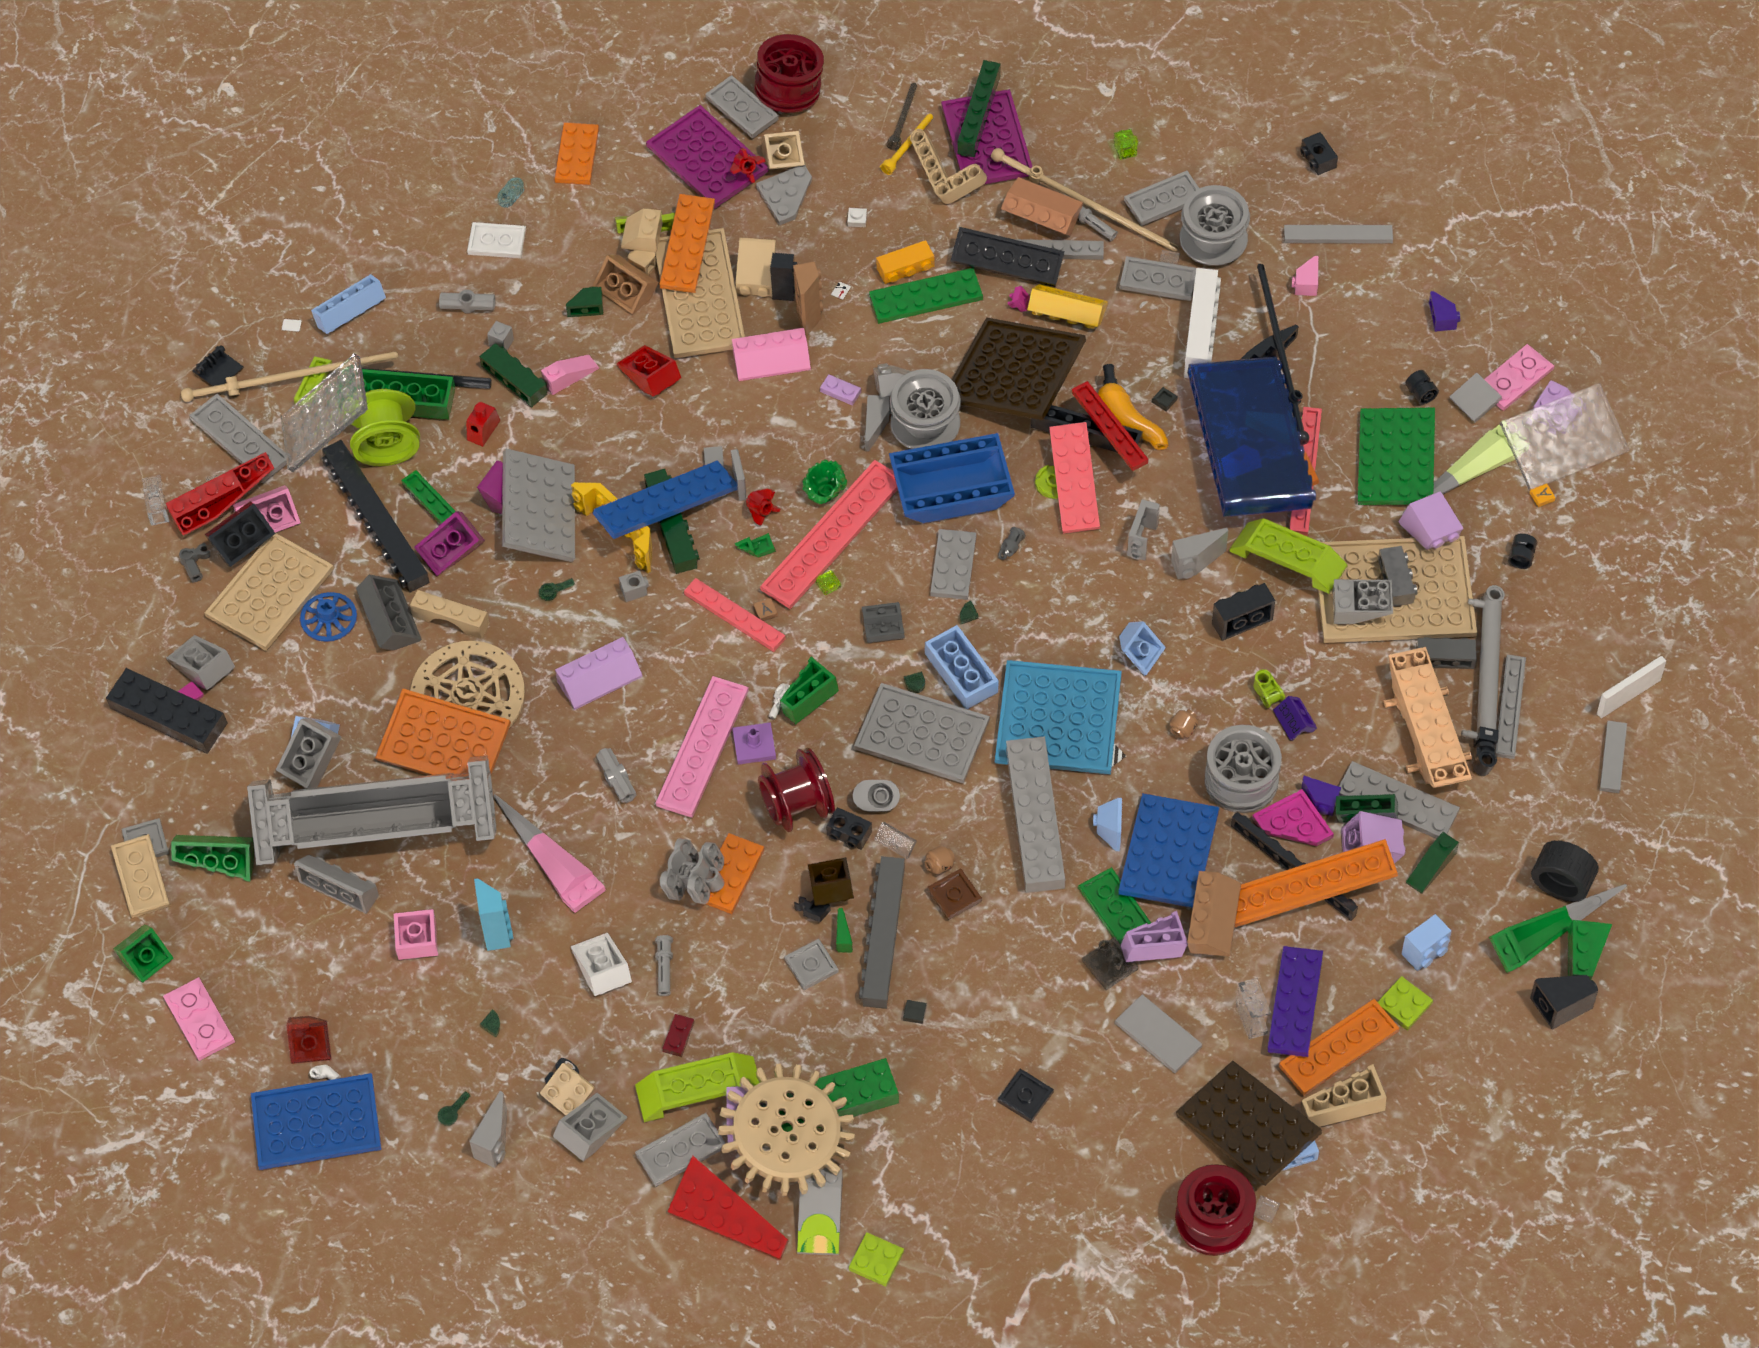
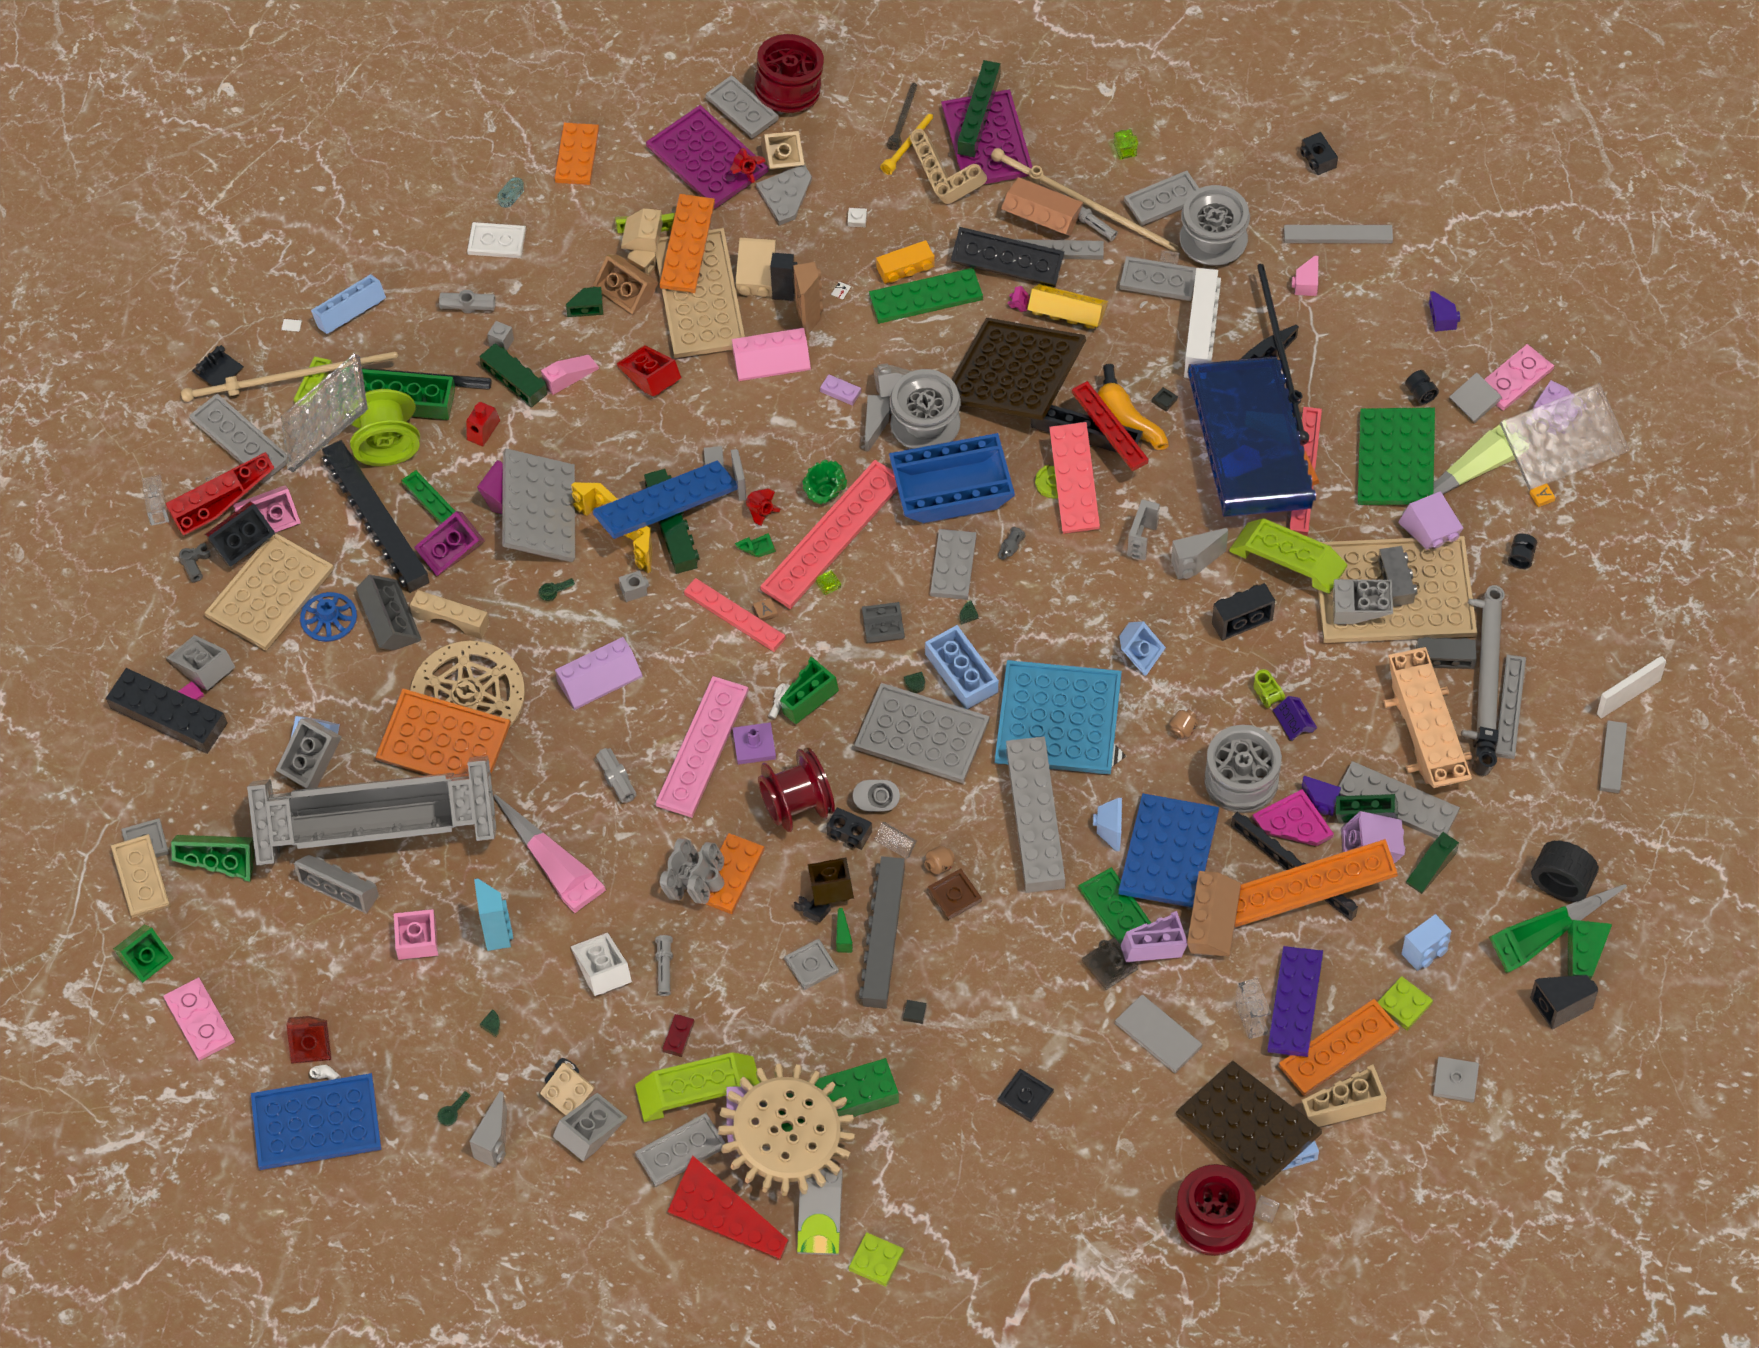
none -> light grey plate [1433,1057,1479,1102]

